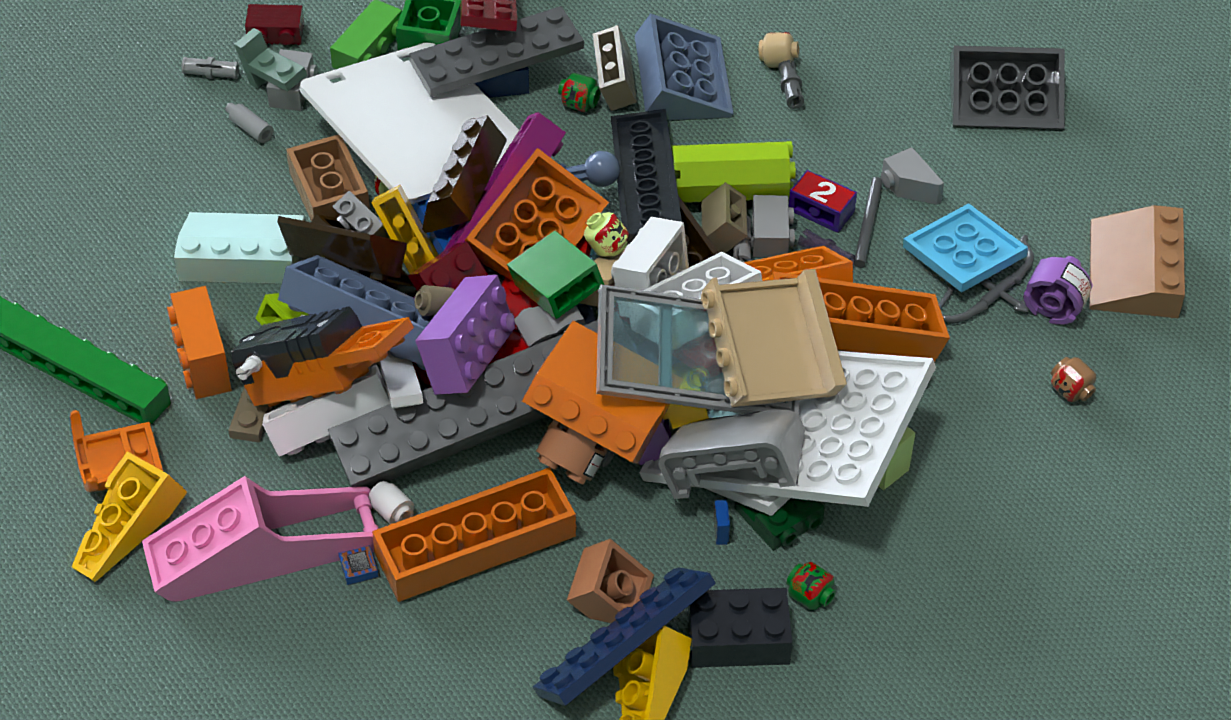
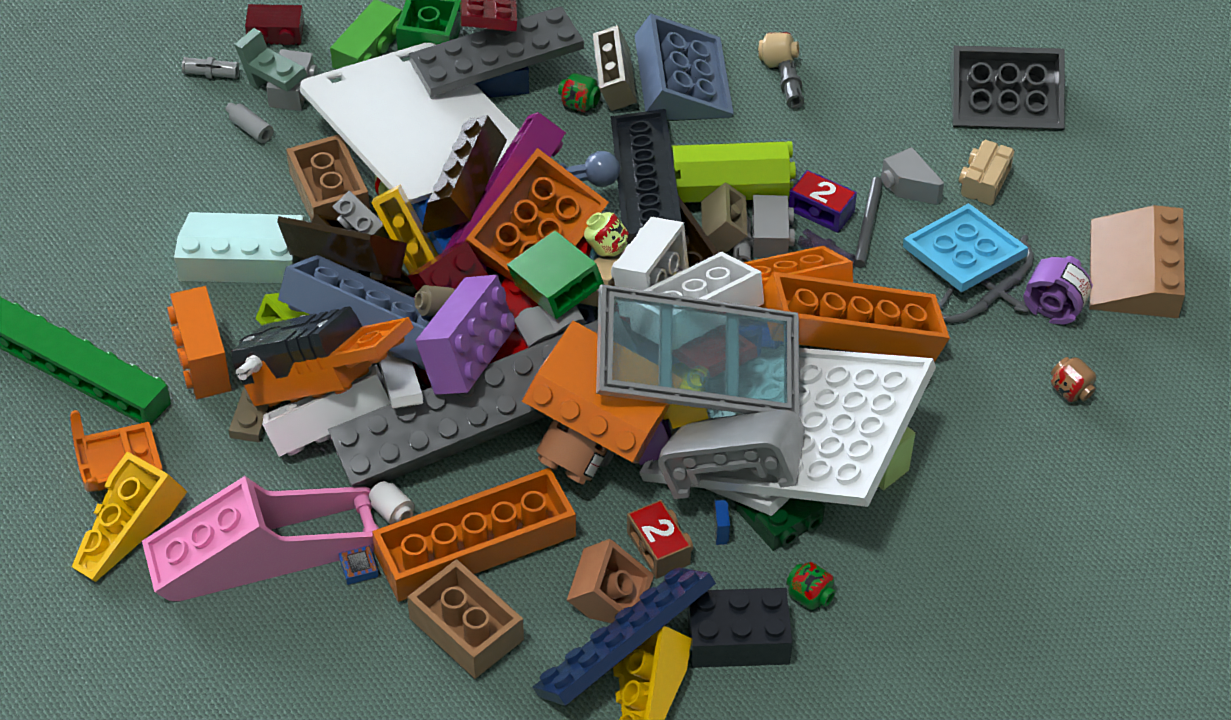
tan panel [701,269,847,407] -> none
none -> medium nougat brick [407,559,524,679]
none -> brick [627,500,693,579]
none -> tan brick [958,140,1015,205]

